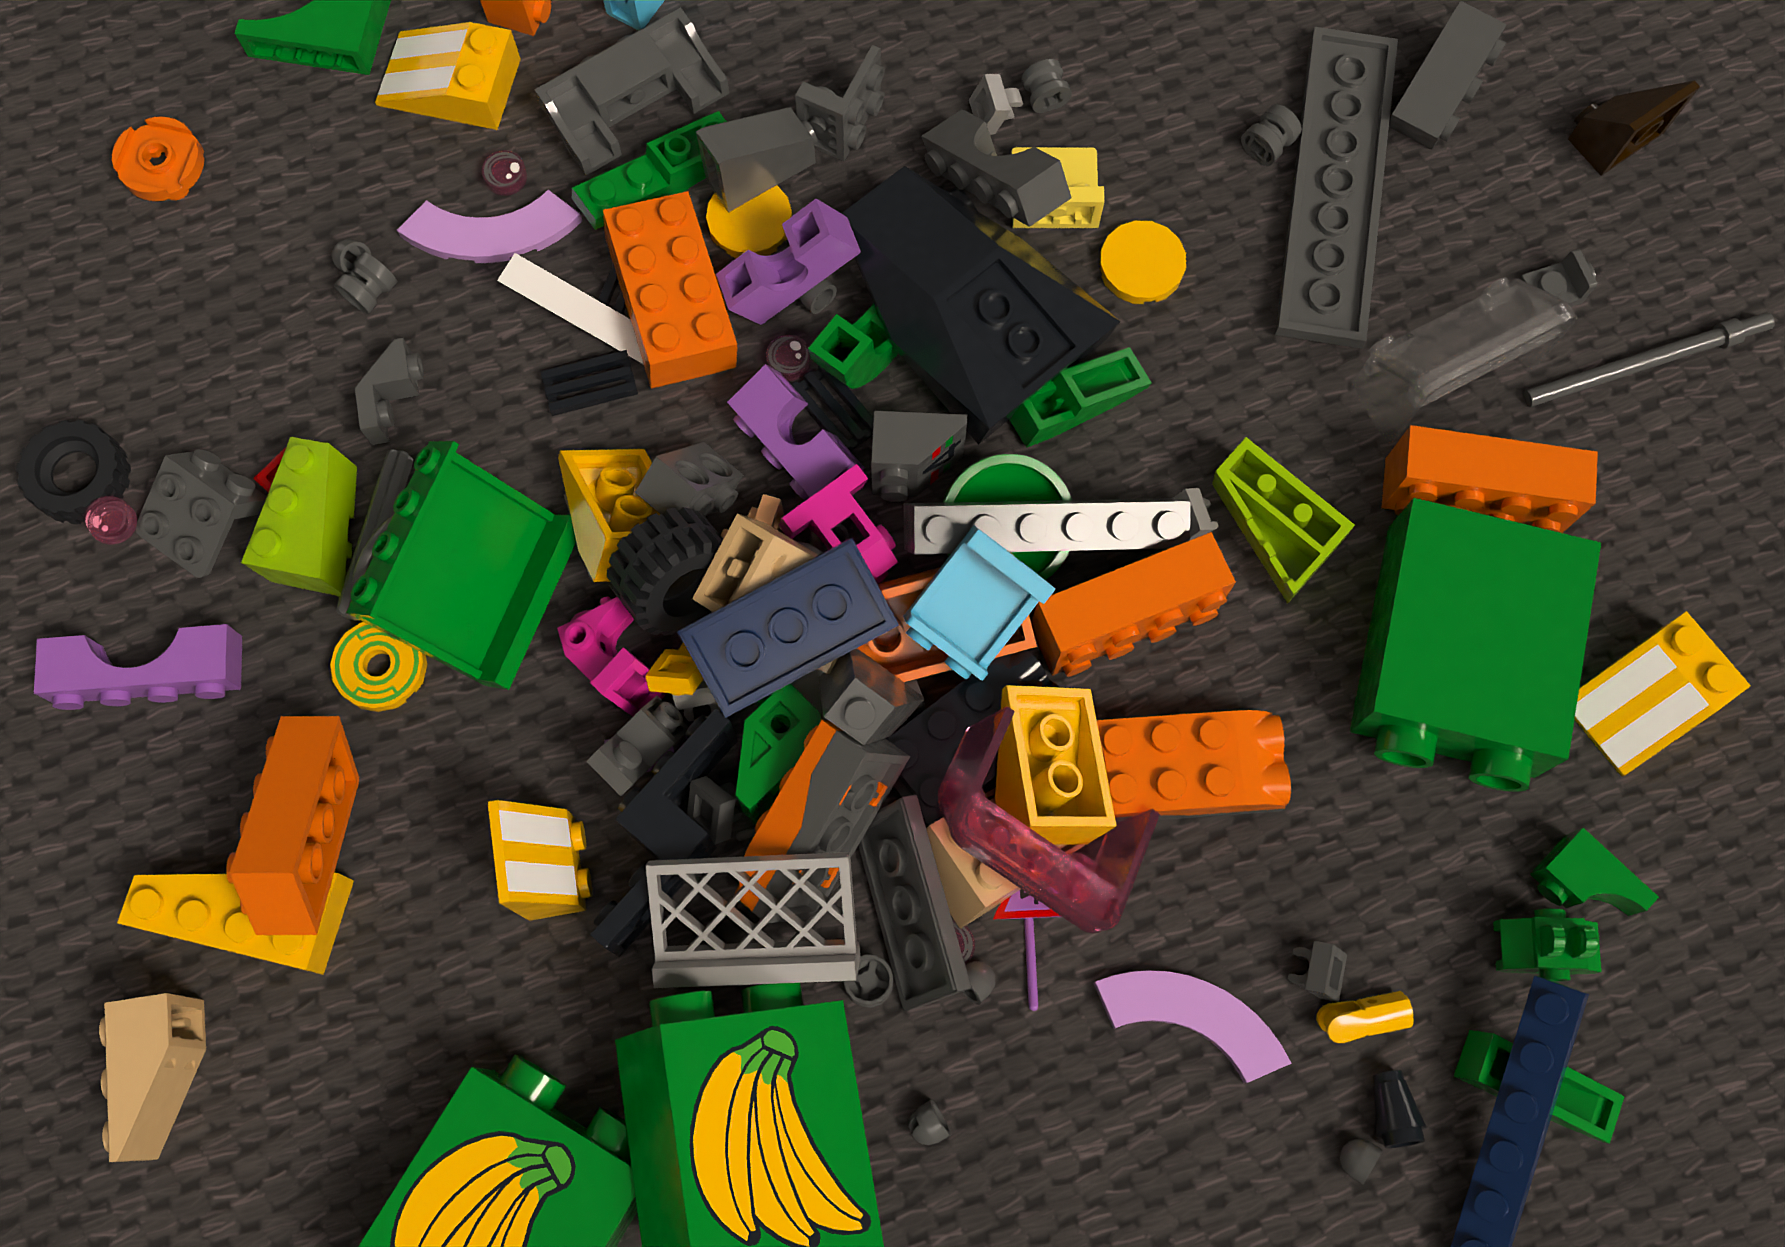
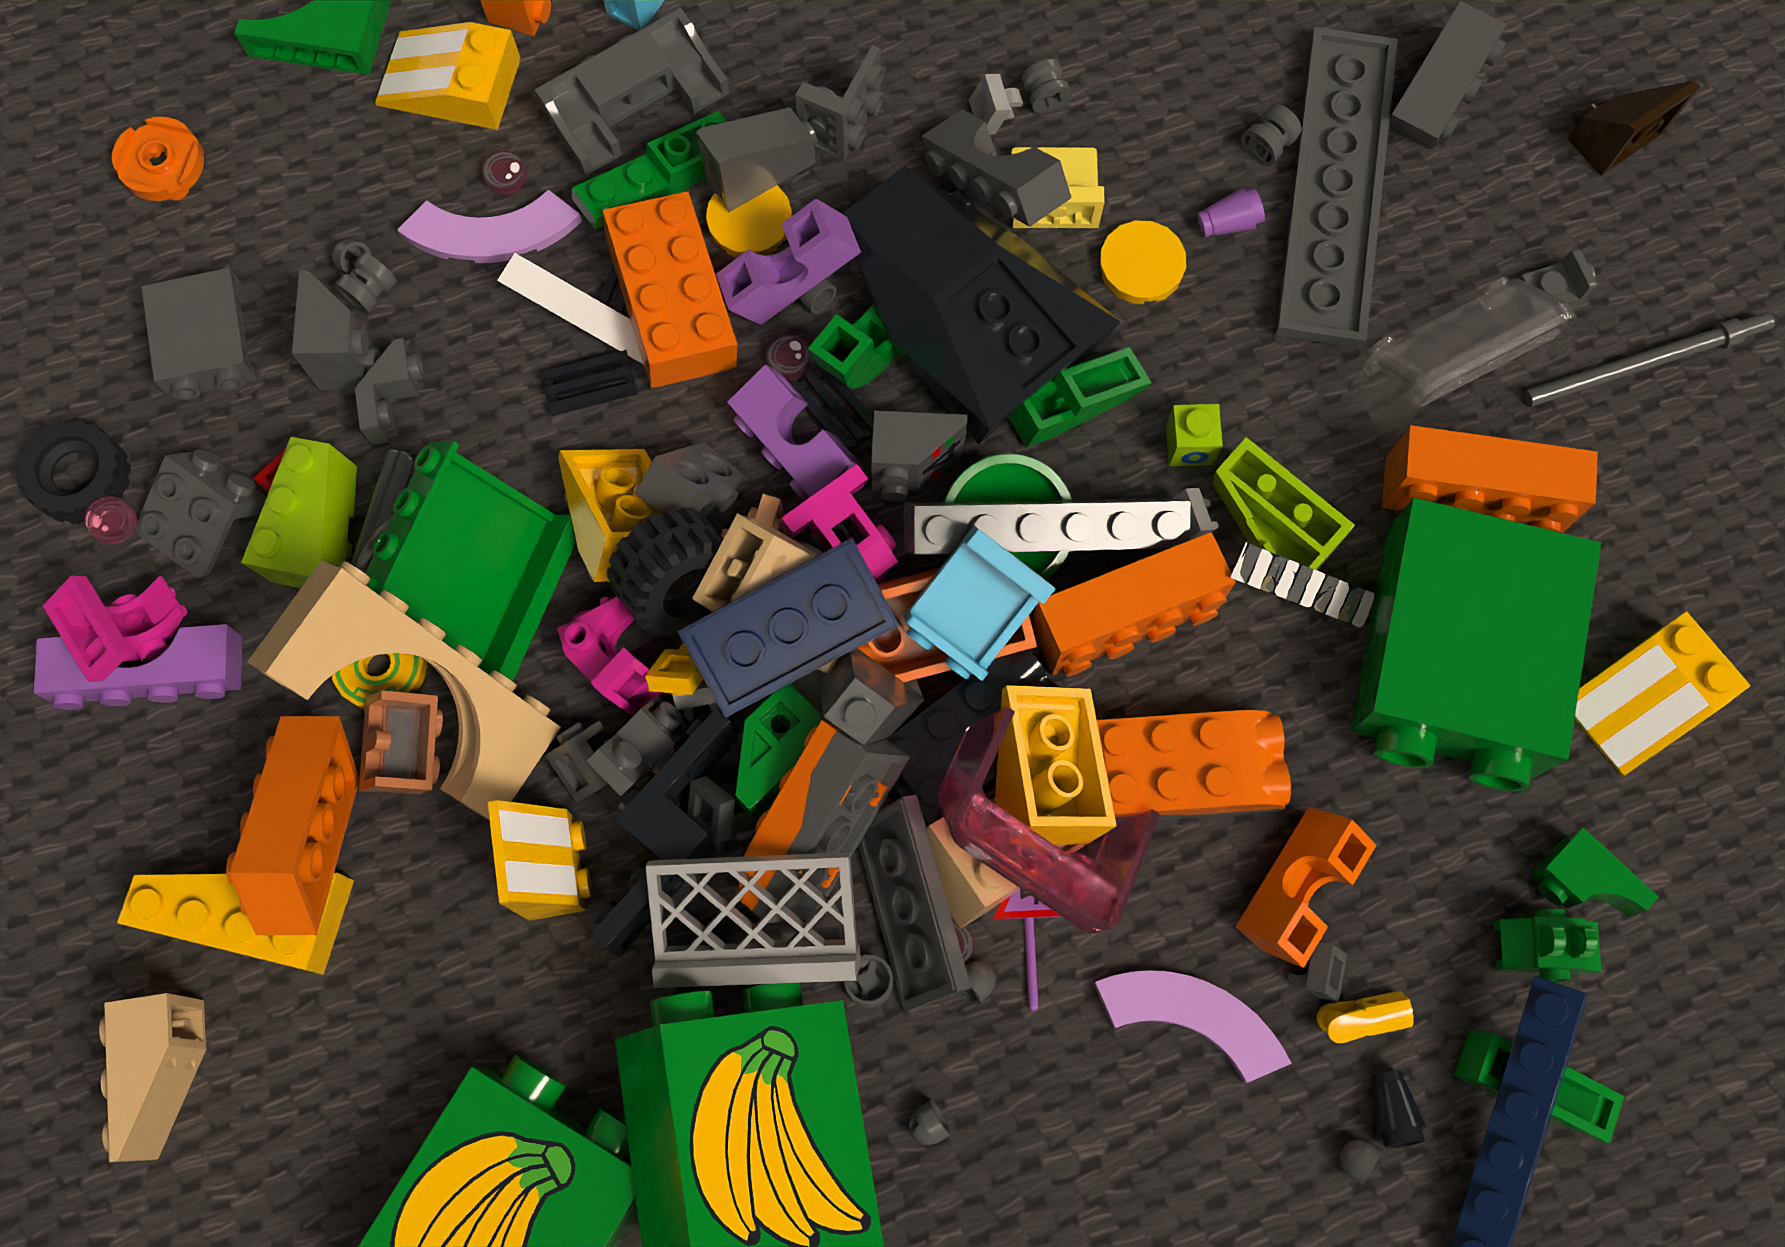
none -> dark pink tile [43,576,187,682]
none -> dark grey panel [141,268,258,400]
none -> tan arch [247,560,561,820]
none -> dark grey slope [292,270,381,390]
none -> nougat window [359,690,443,794]
none -> dark grey bracket [545,721,608,803]
none -> lime brick [1166,404,1223,466]
none -> medium lavender cone [1197,188,1265,237]
none -> sticker [1230,542,1377,627]
none -> orange arch [1236,807,1377,968]

